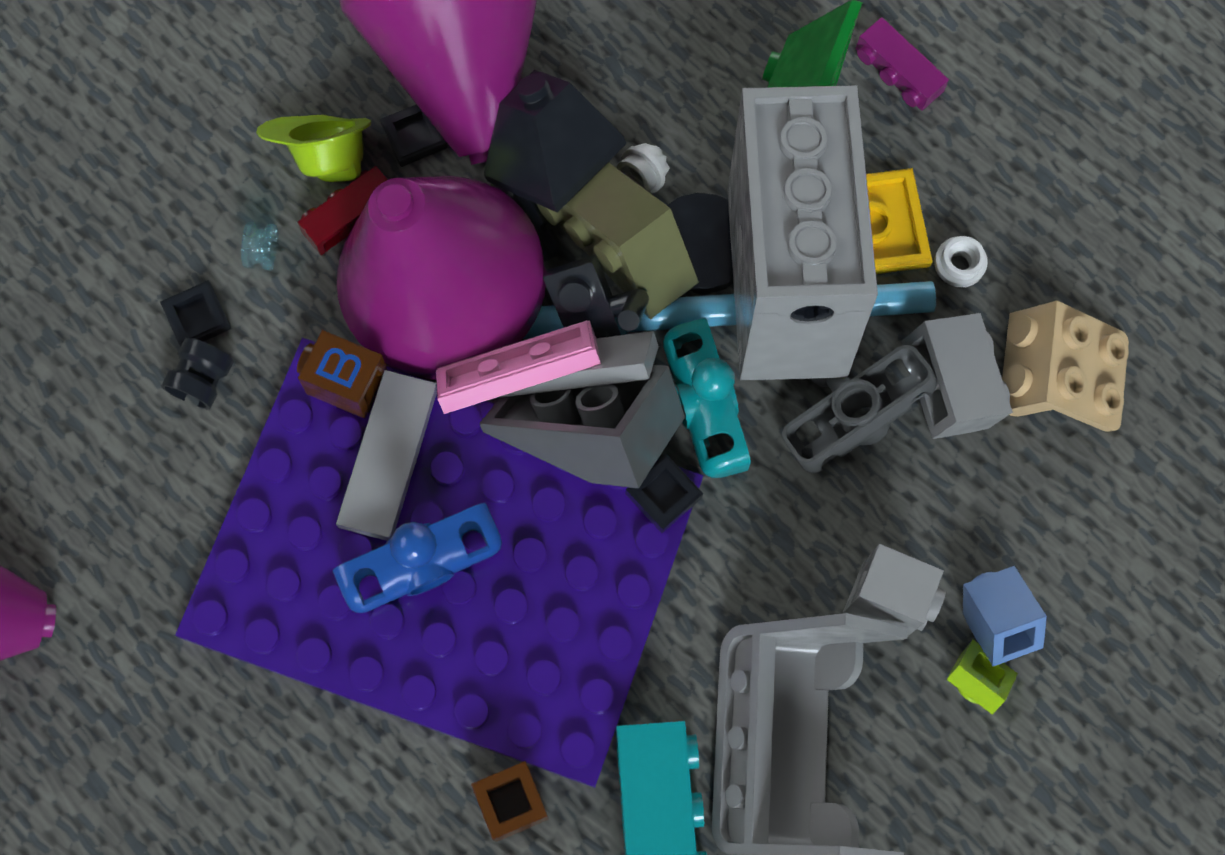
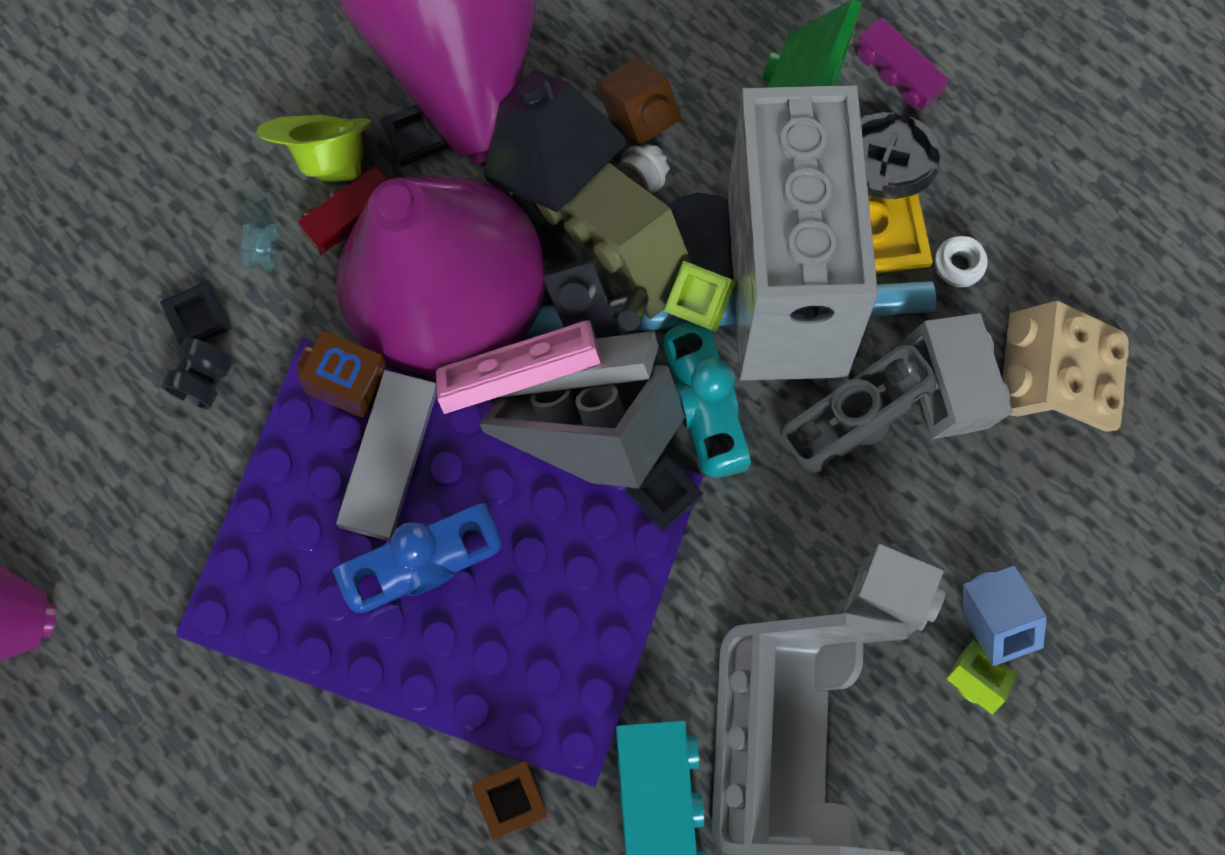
none -> reddish brown brick [595,57,682,145]
none -> lime tile [663,261,736,332]
none -> black tile [861,112,941,199]

